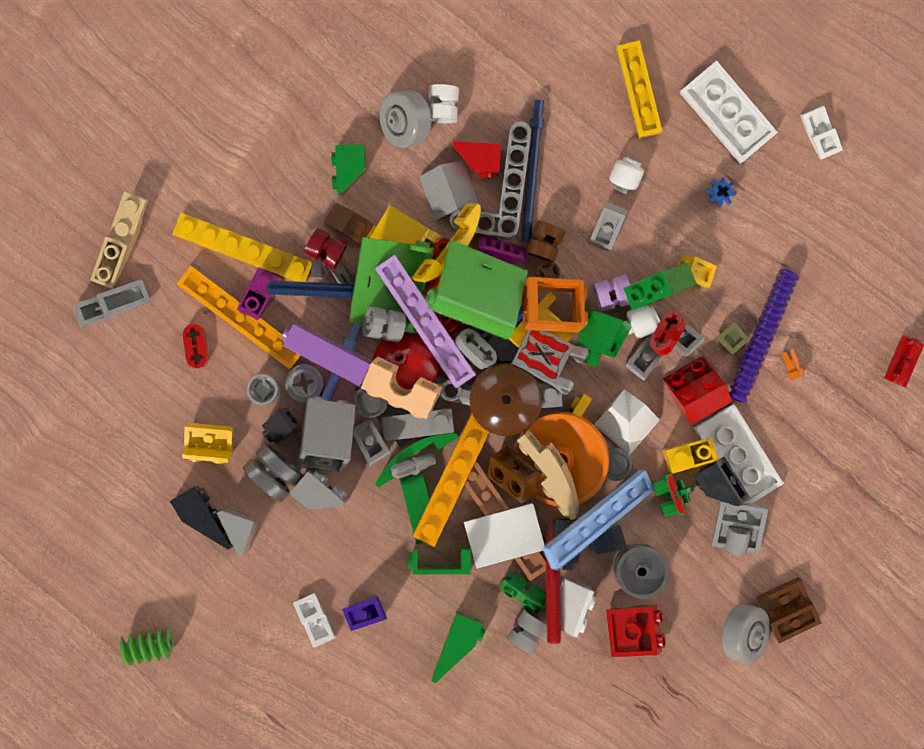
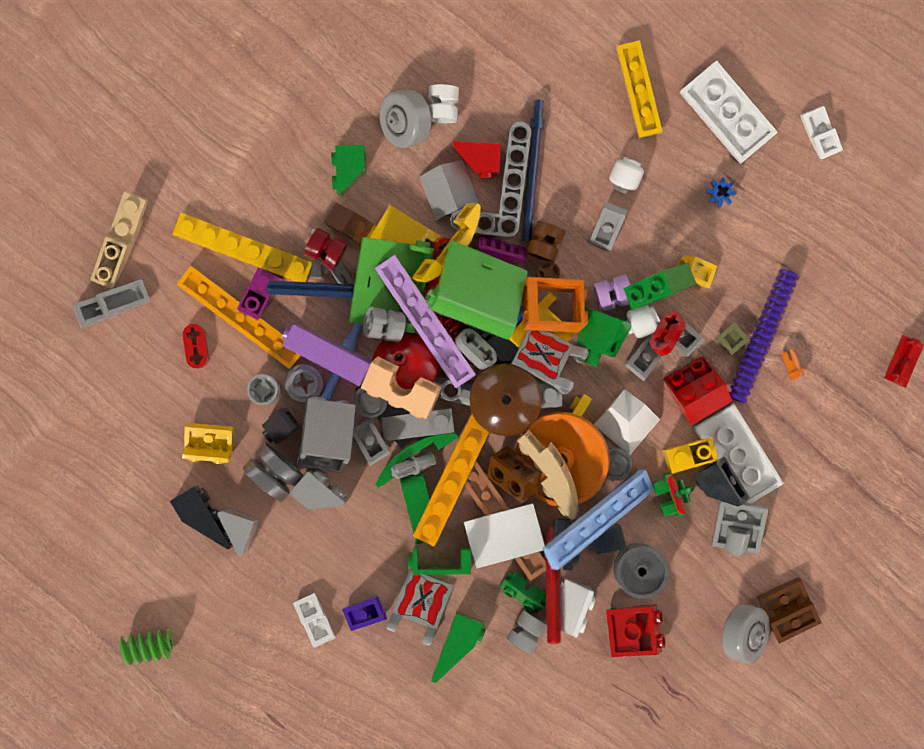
none -> flag [387,569,453,646]

